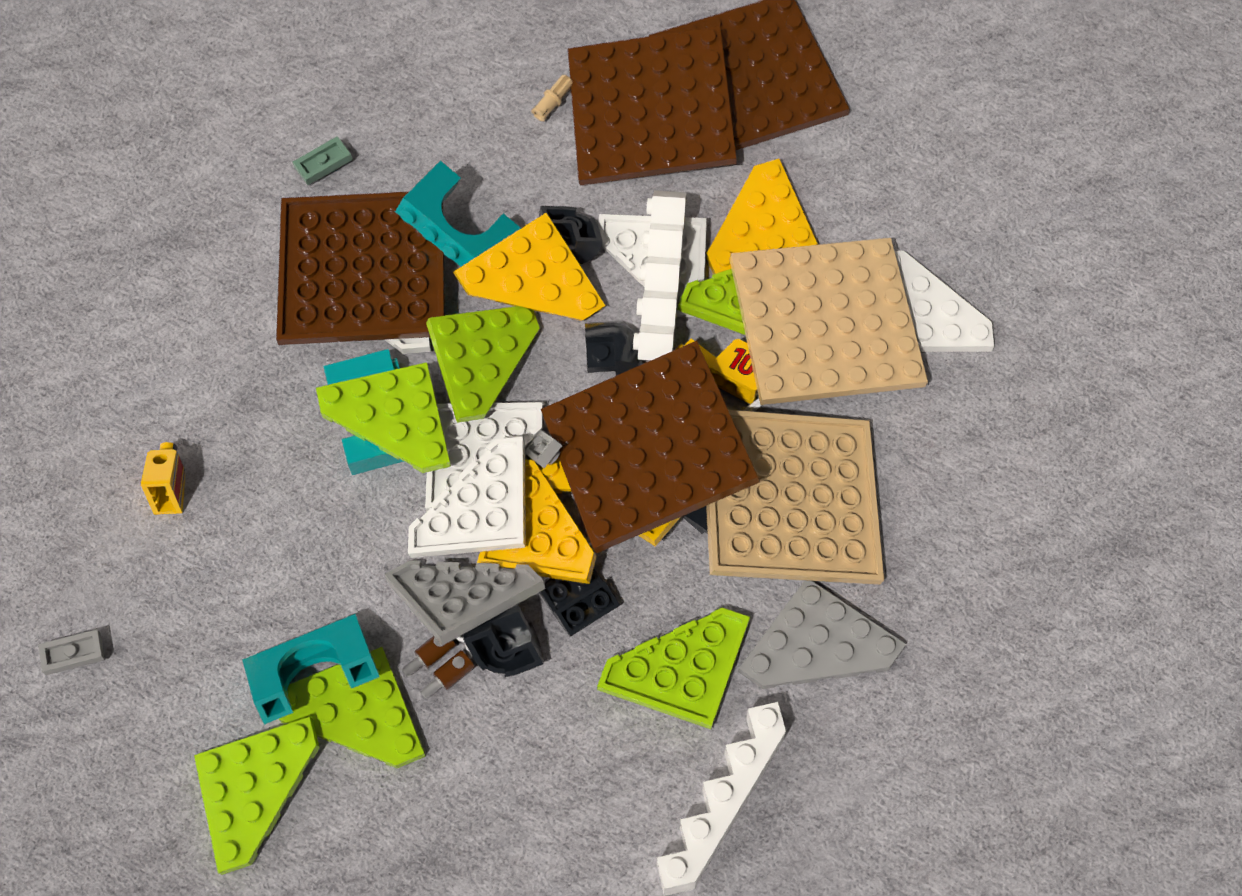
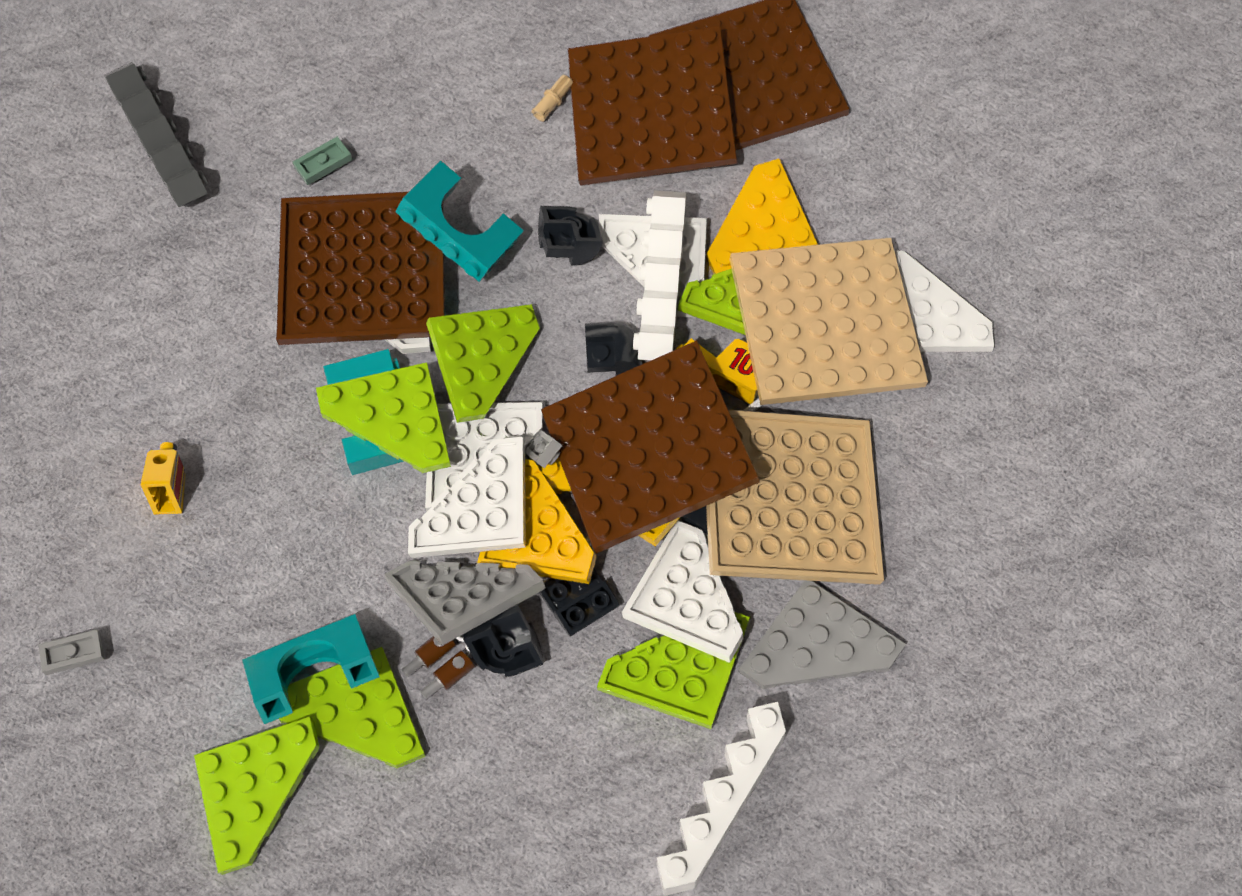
yellow plate [453,213,606,321] -> none
none -> dark grey brick [104,62,209,207]
none -> white plate [622,521,743,663]

